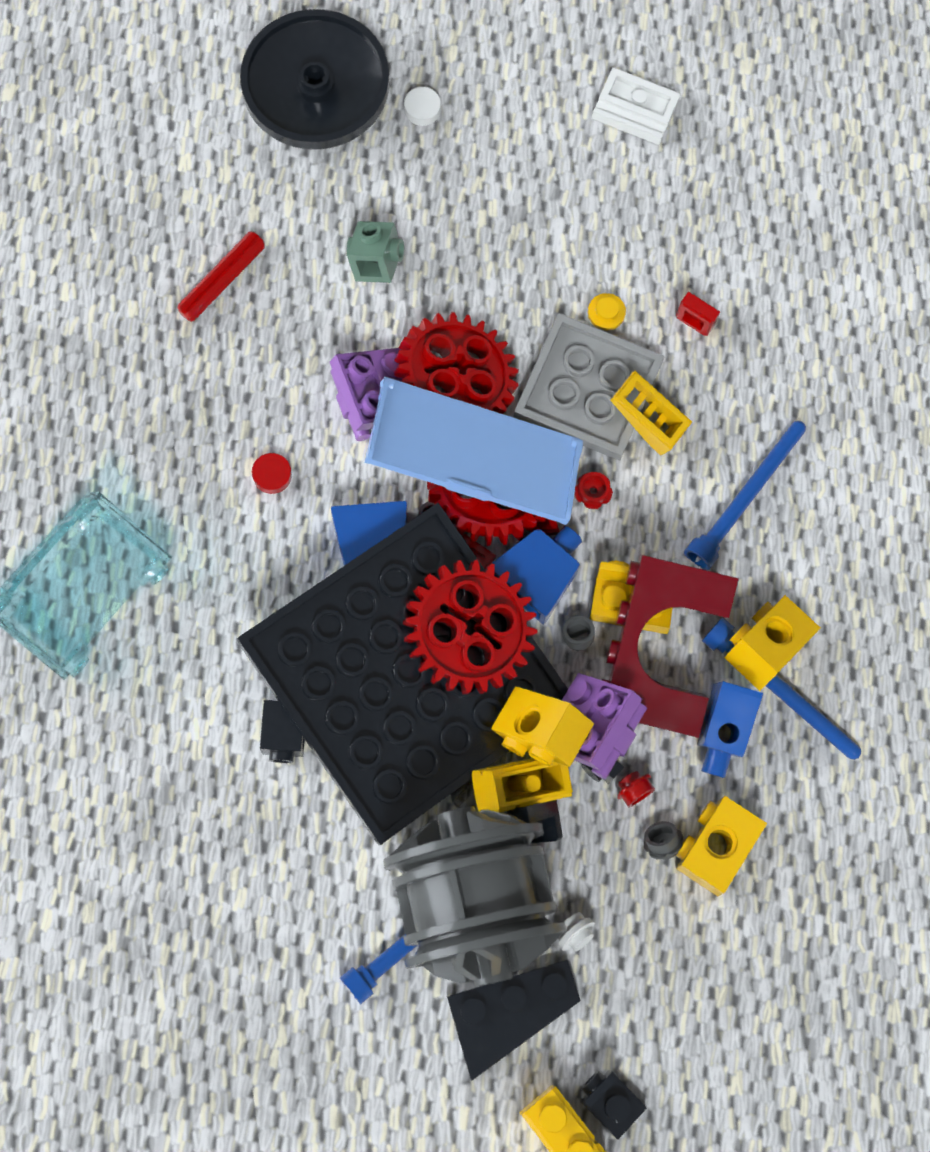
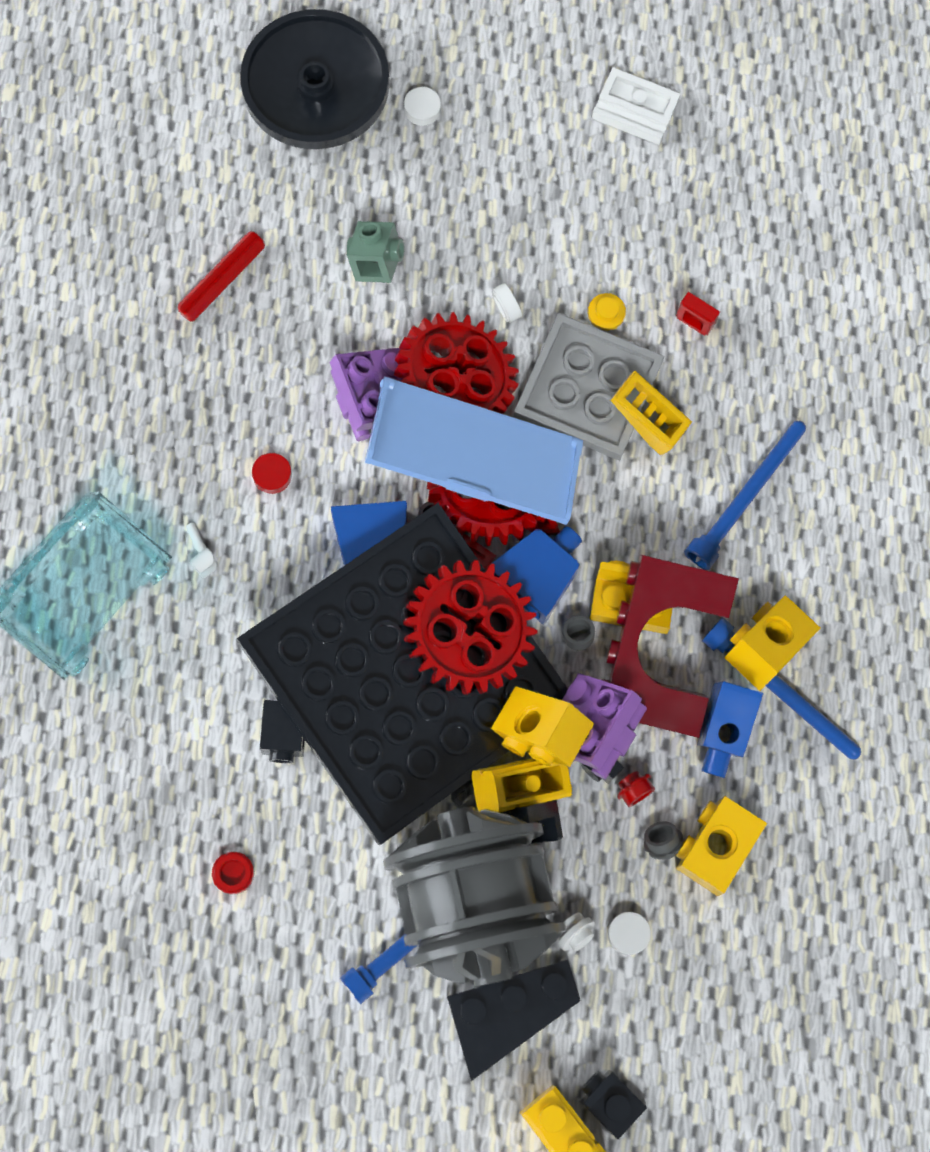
red plate [574,472,613,509] -> none
none -> white hand [186,523,217,579]
none -> red tile [212,852,254,895]
none -> white tile [491,283,522,323]
none -> white tile [608,912,651,955]

